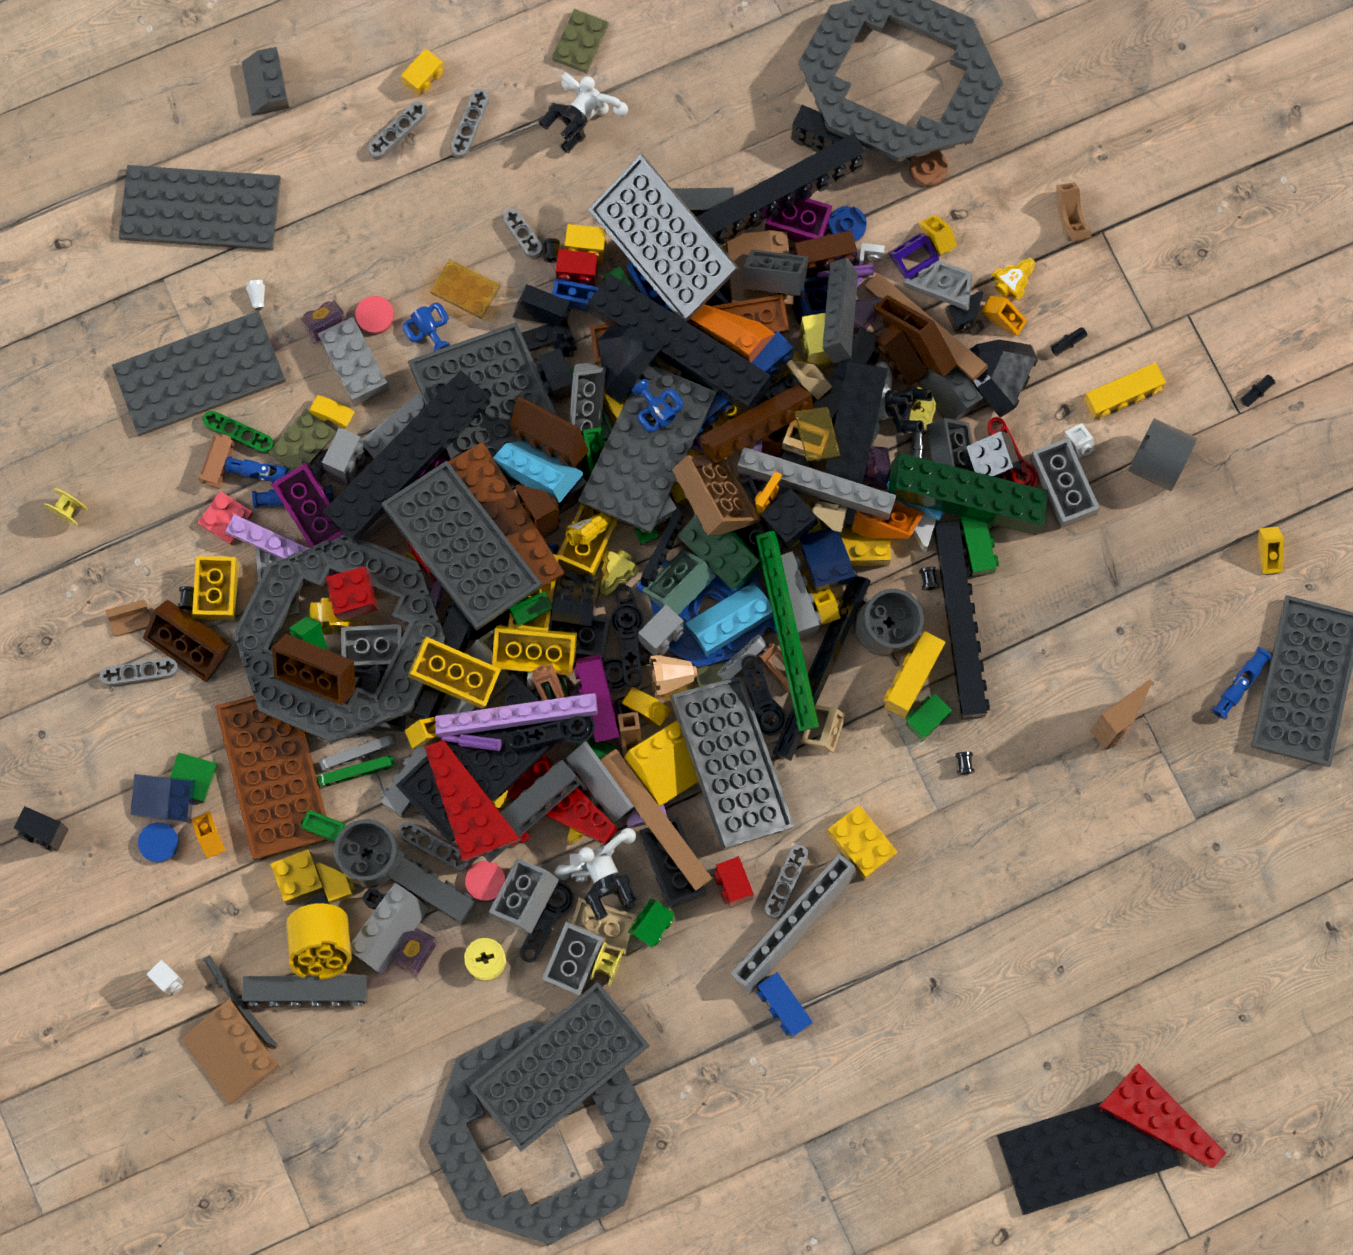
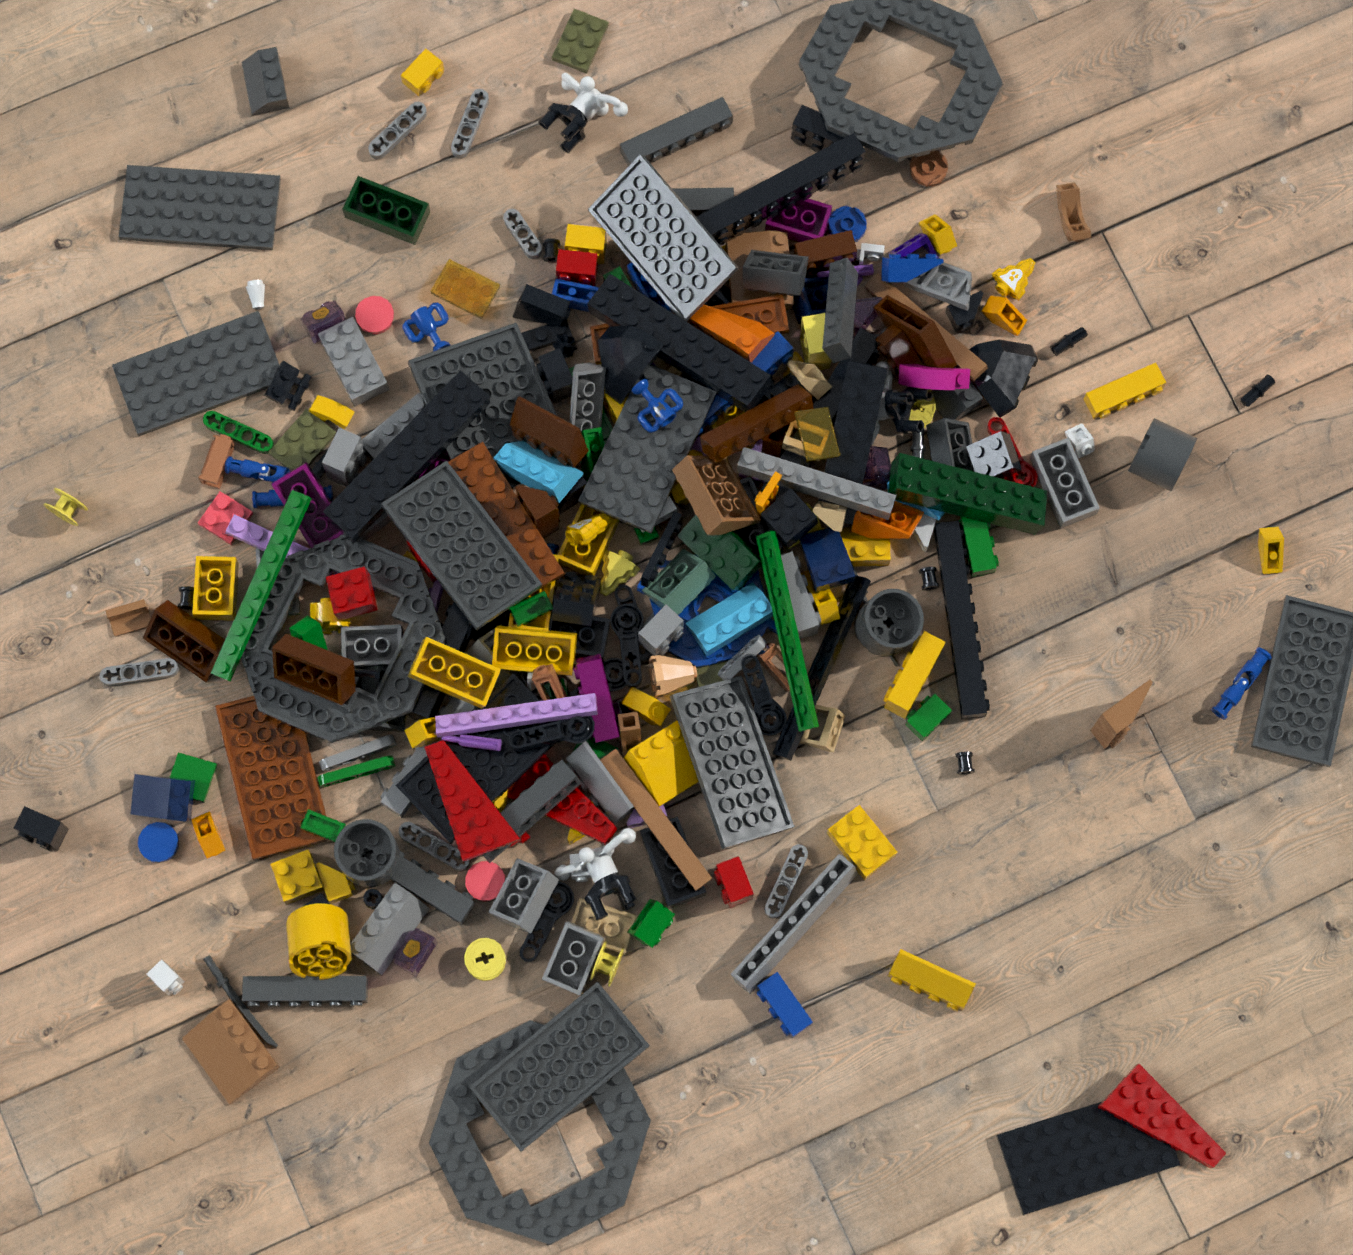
none -> green plate [211,490,312,682]
none -> black plate [264,361,312,411]
none -> dark green brick [342,176,430,245]
none -> dark grey brick [620,97,733,166]
none -> blue slope [881,254,944,282]
none -> yellow slope [888,949,976,1012]
none -> dark pink arch [899,364,970,390]

